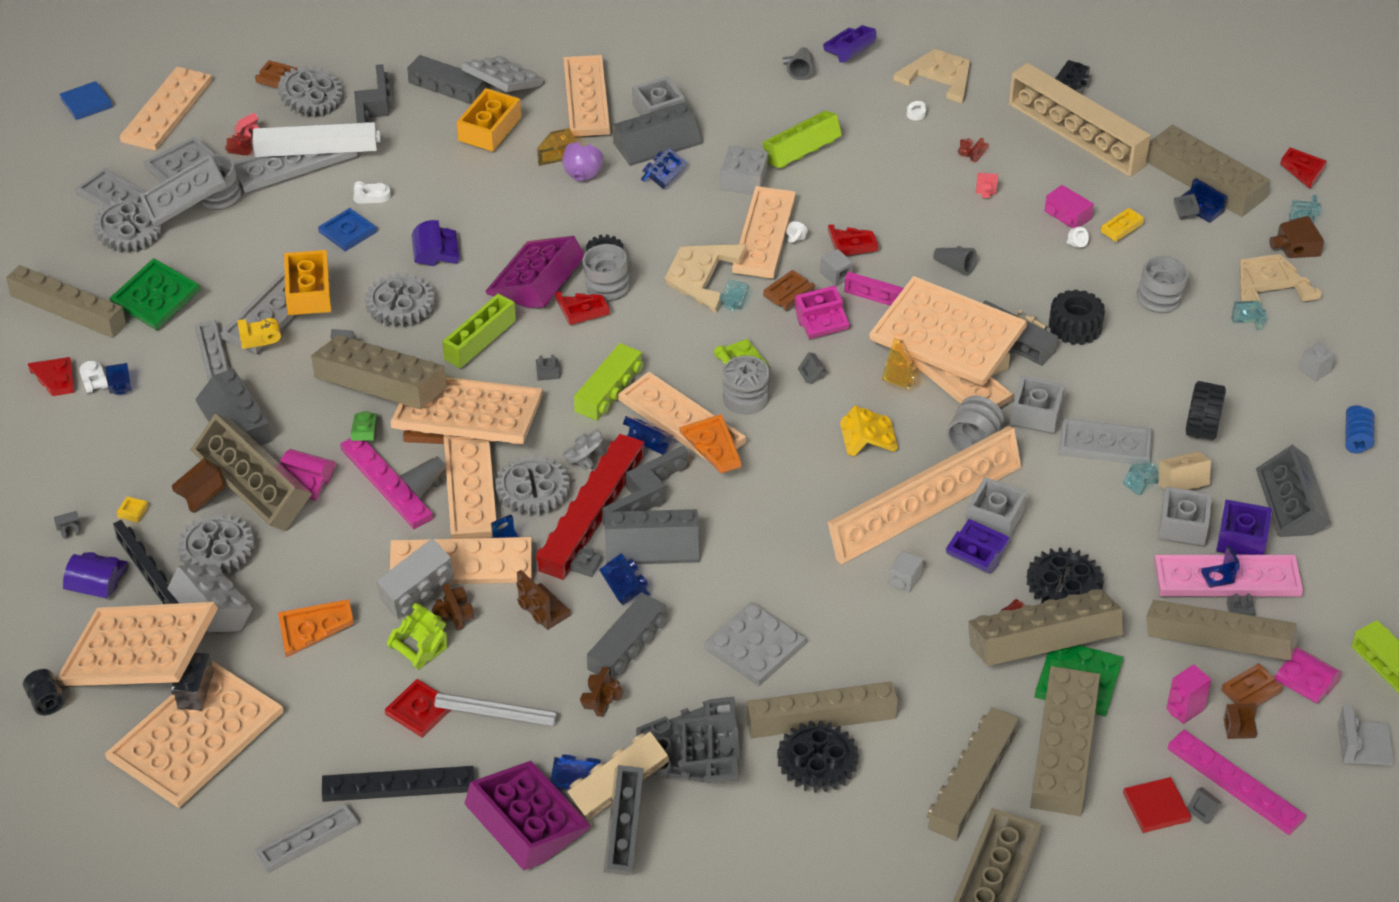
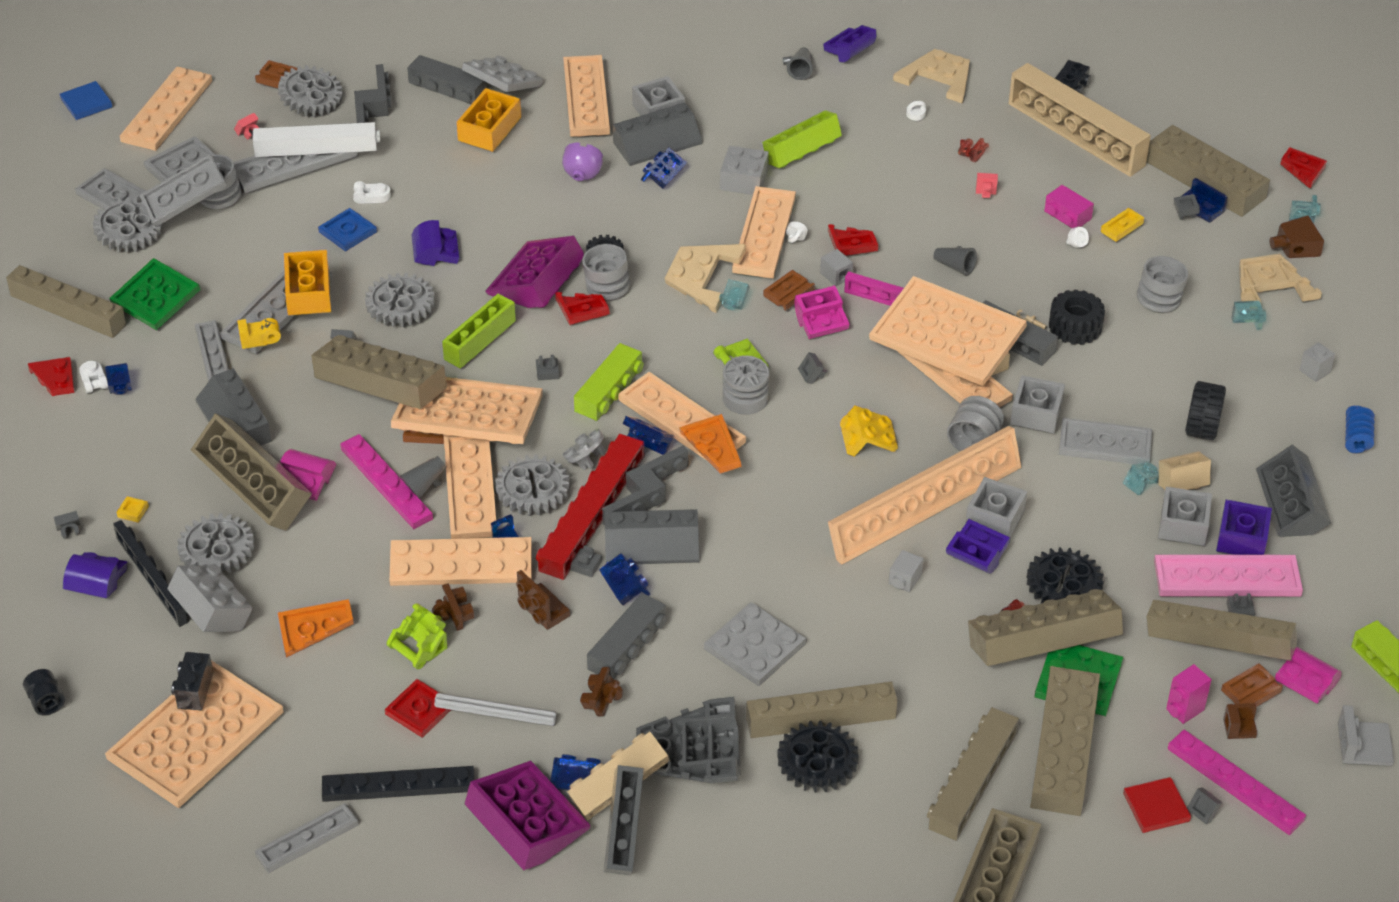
light nougat plate [56,602,218,686] -> none
reddish brown panel [172,458,225,513] -> none
clear red piece [225,133,253,155] -> none
bright green plate [351,411,377,441] -> none
light grey brick [376,538,454,619] -> none
clear yellow slope [537,128,576,166] -> none
clear yellow slope [881,338,918,388] -> none
clear blue bracket [1201,546,1240,588] -> none

